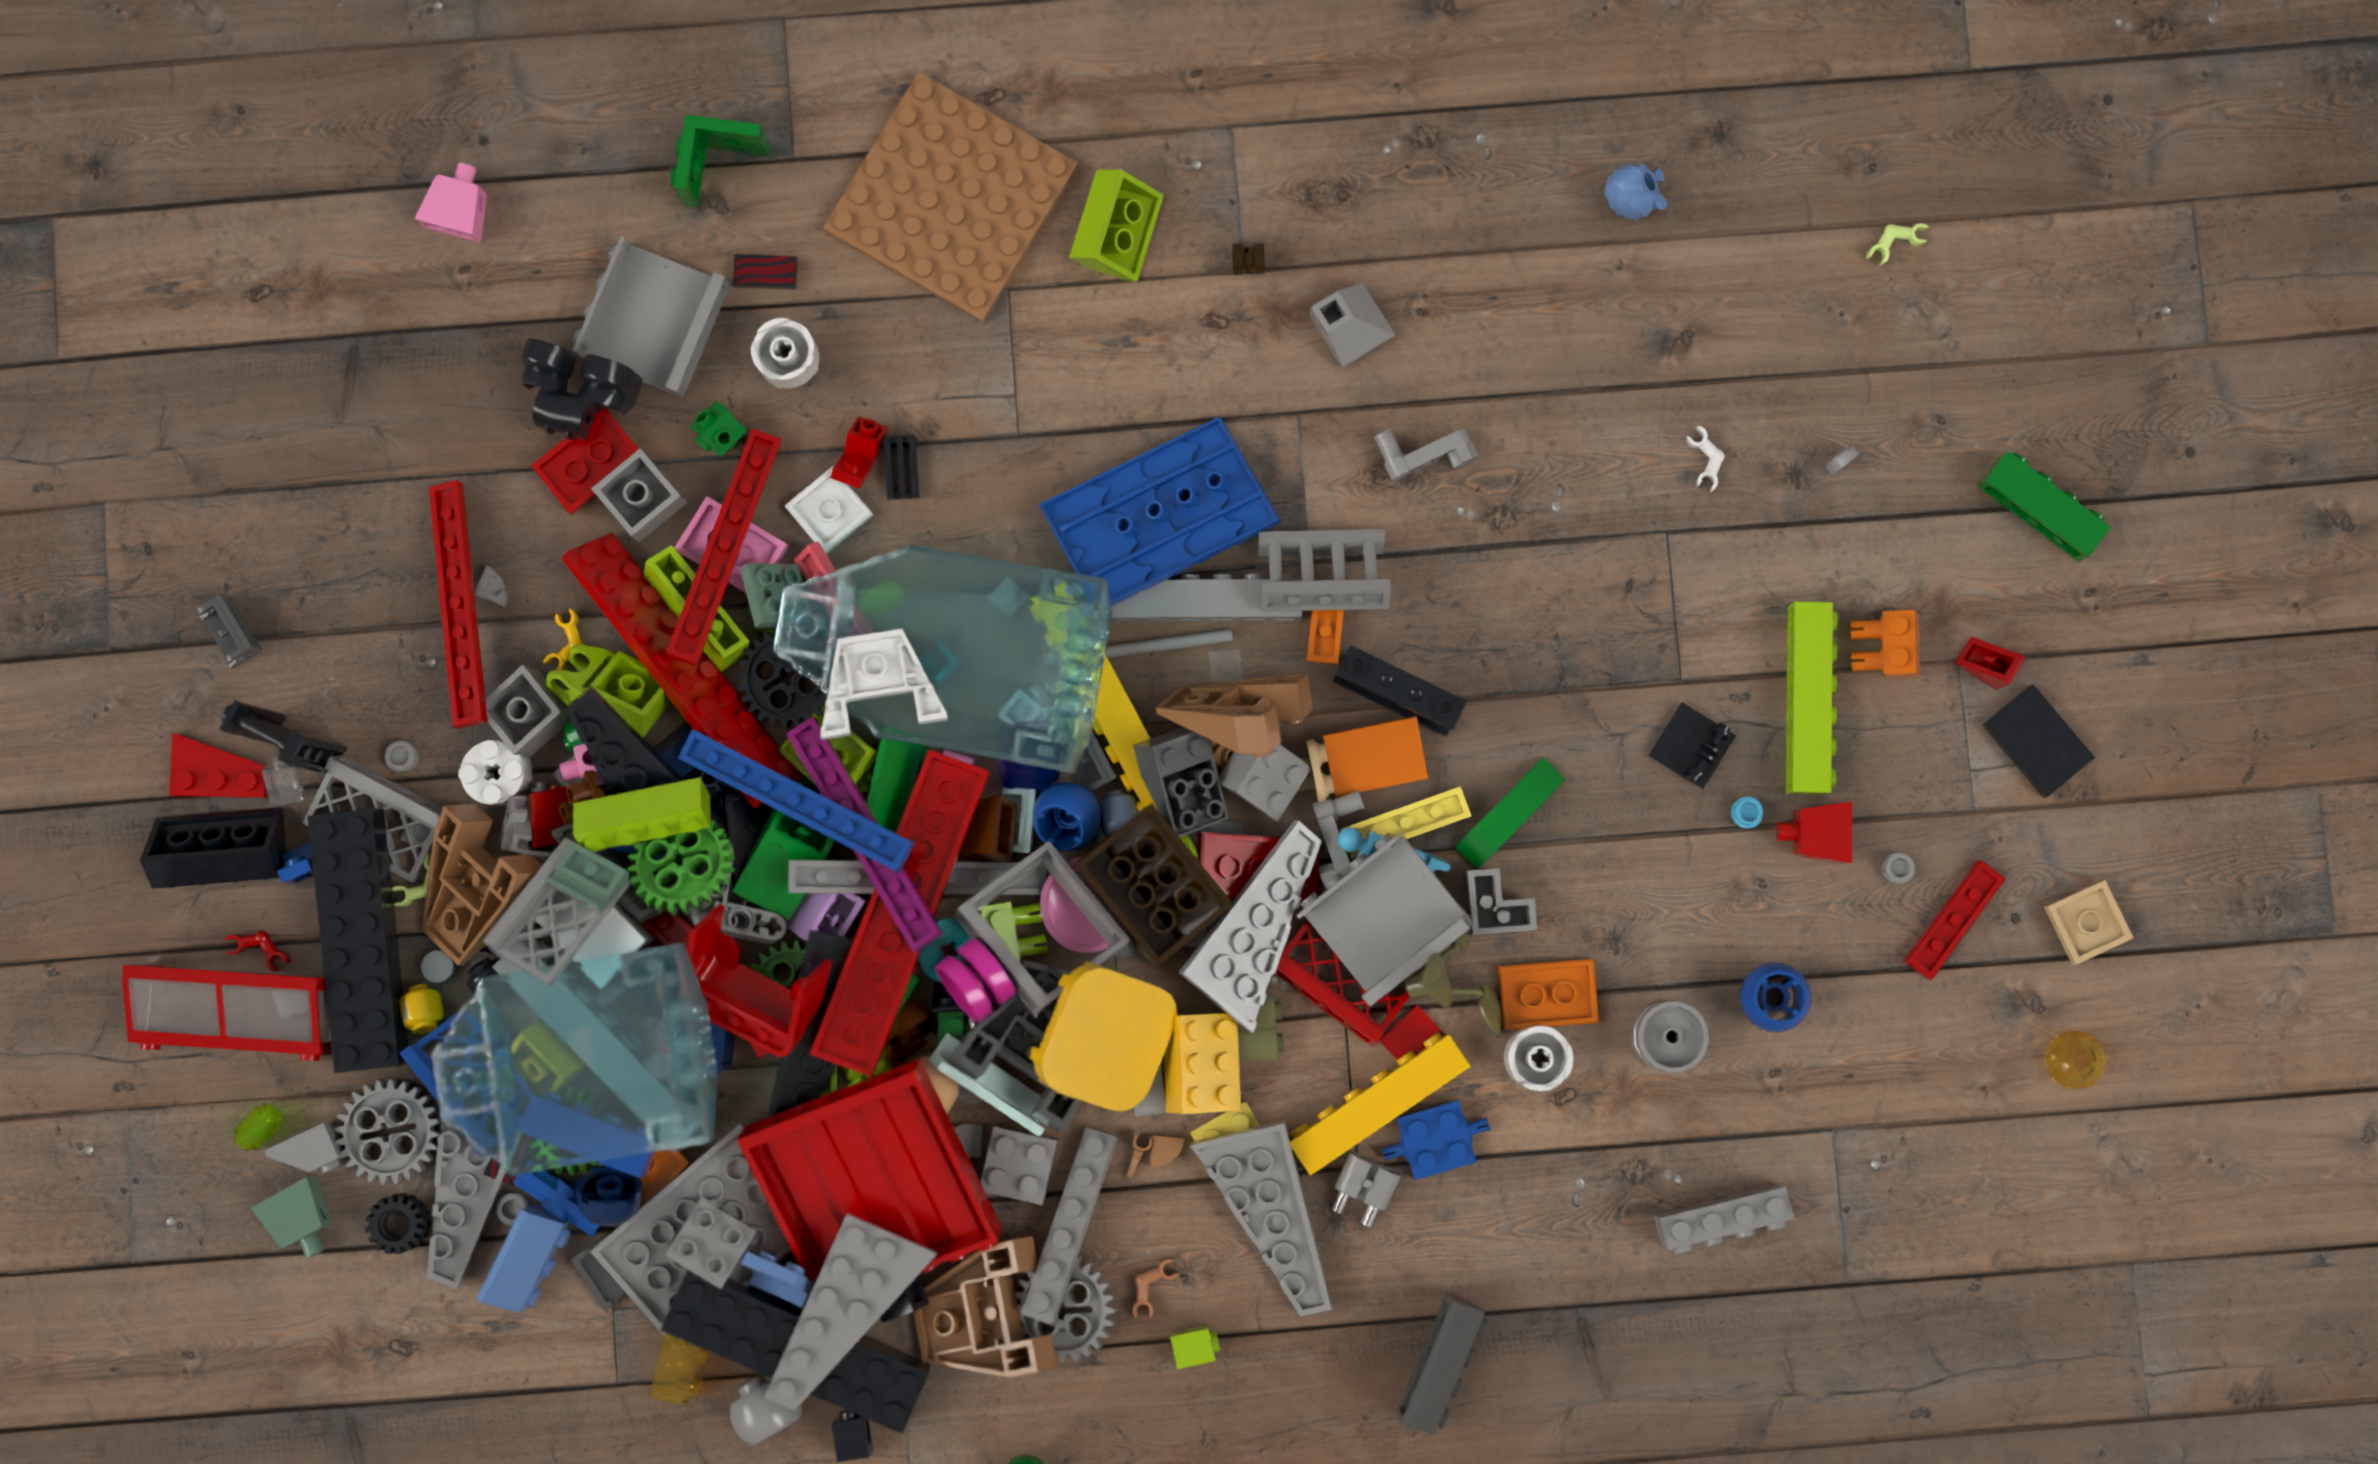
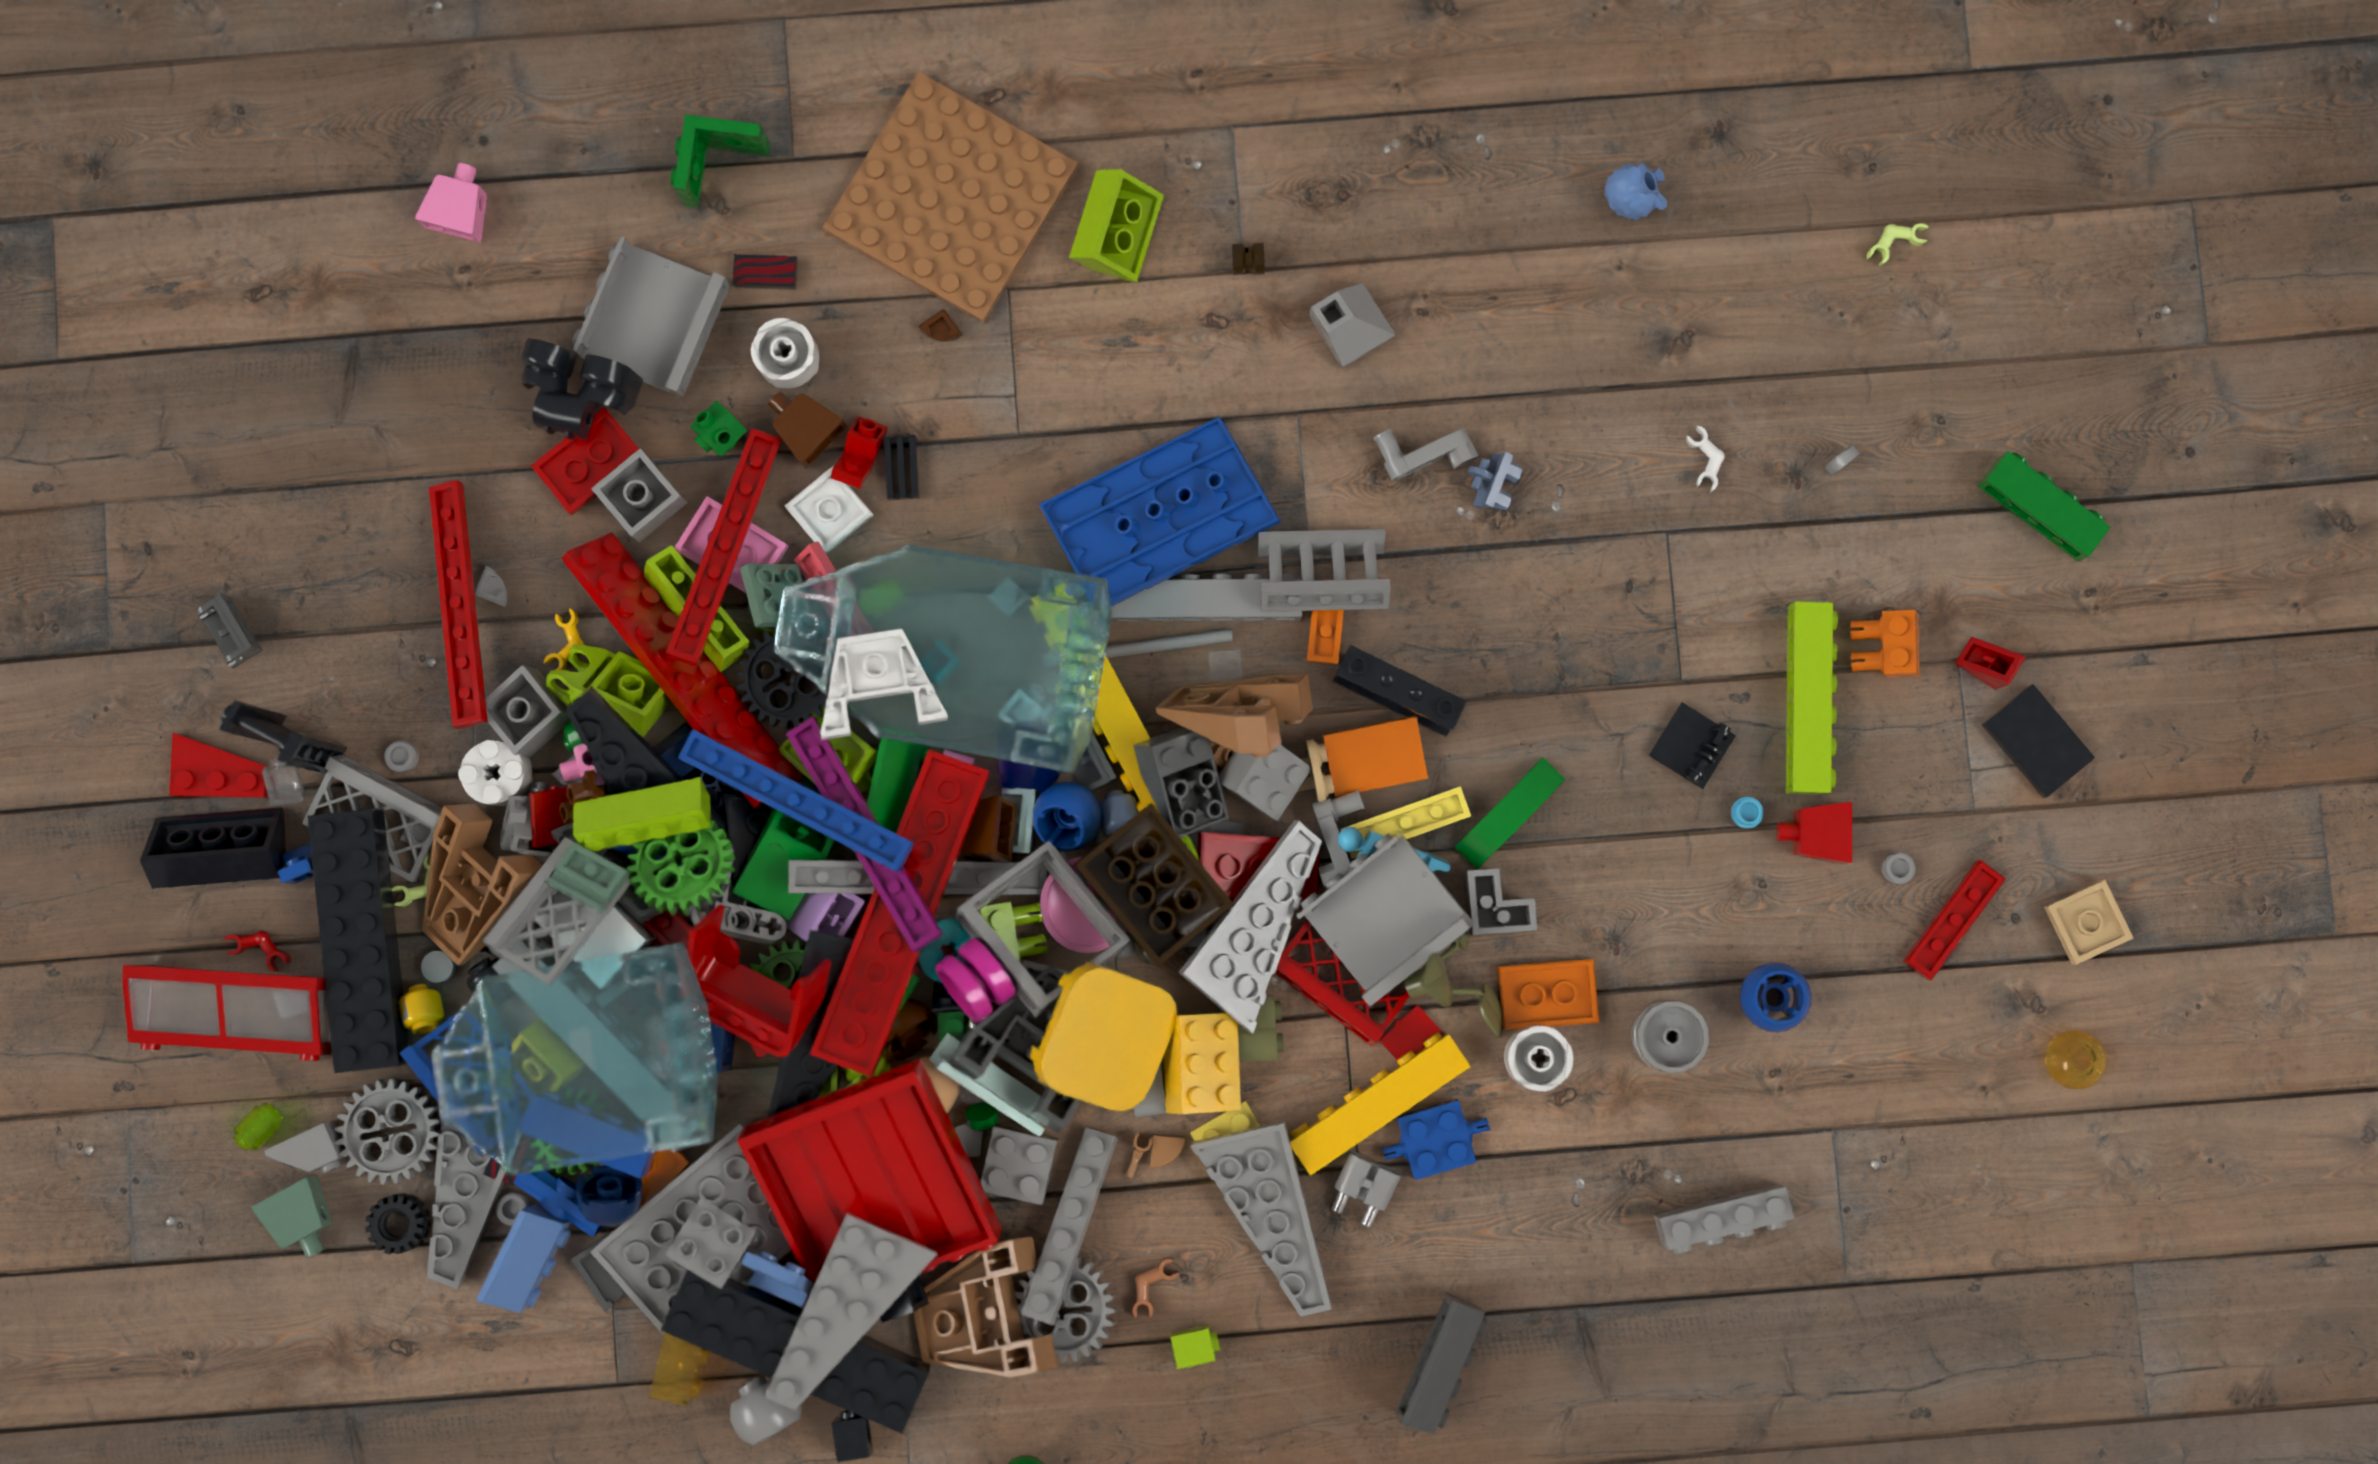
none -> reddish brown torso [768,391,847,469]
none -> reddish brown tile [918,309,962,342]
none -> green tile [965,1101,999,1131]
none -> sand blue hips [1467,452,1523,510]

